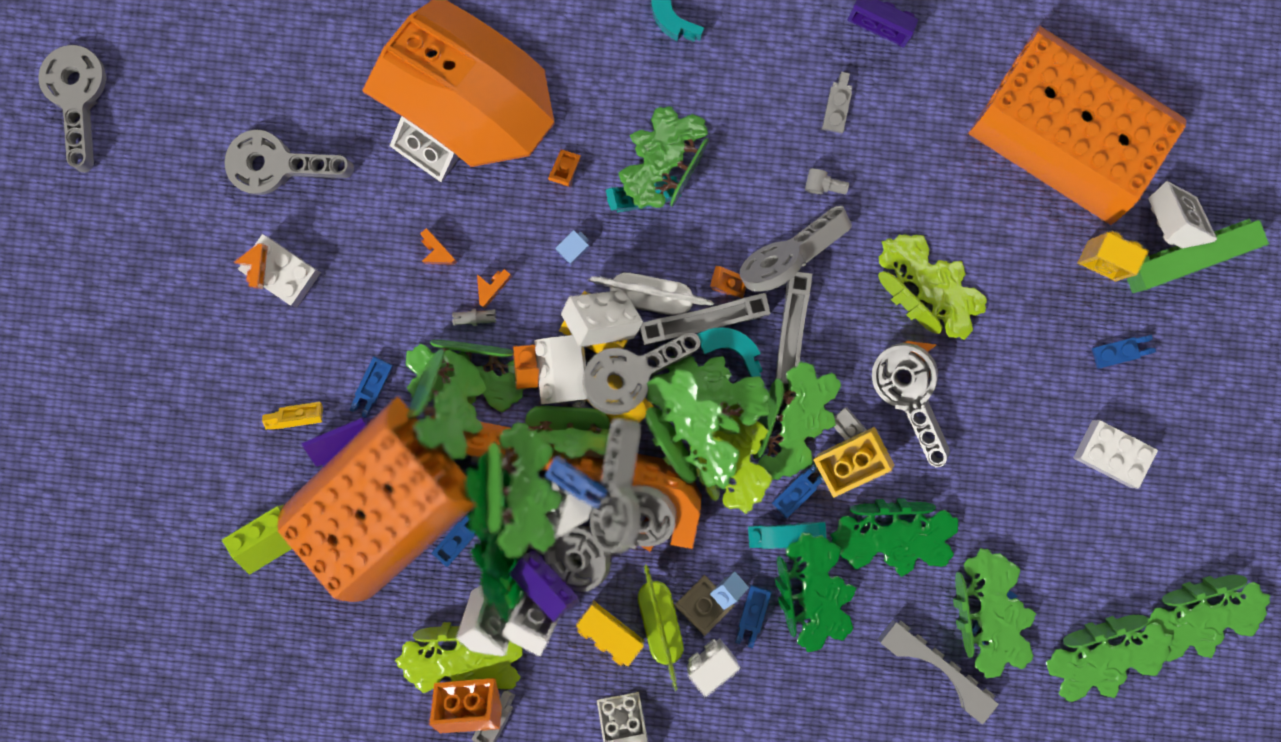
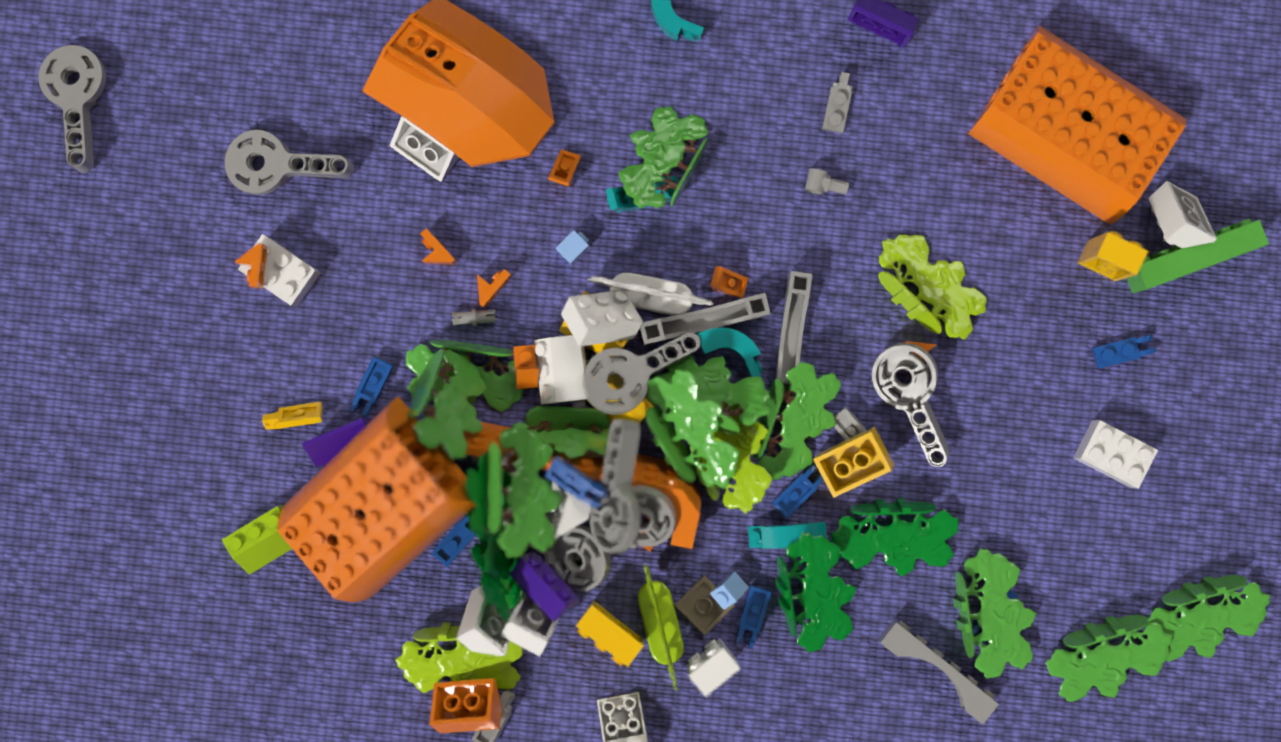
light grey beam [740,206,852,291] -> none

